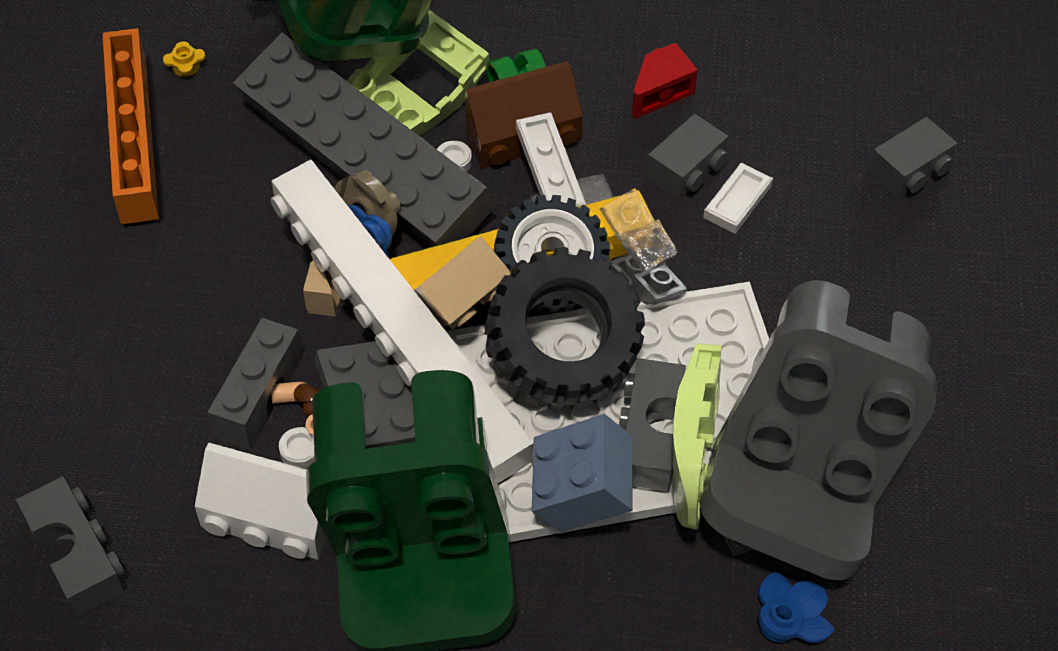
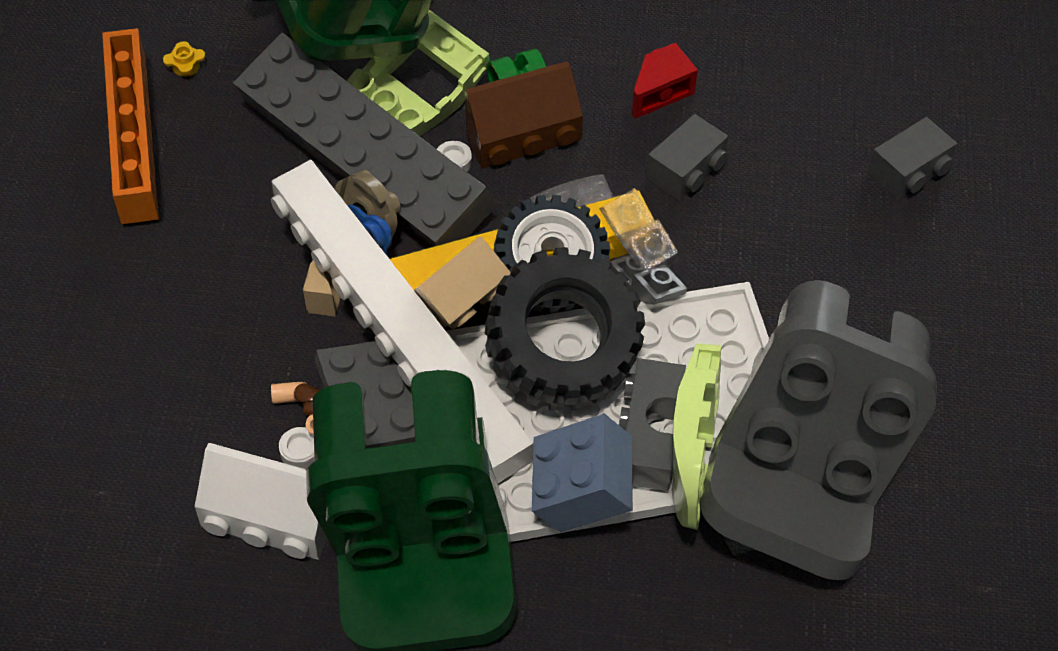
dark grey arch [16,476,125,617] -> none
dark grey arch [207,318,303,450] -> none
white tile [515,112,586,207] -> none
white tile [703,163,773,234] -> none
blue plate [758,572,835,643] -> none

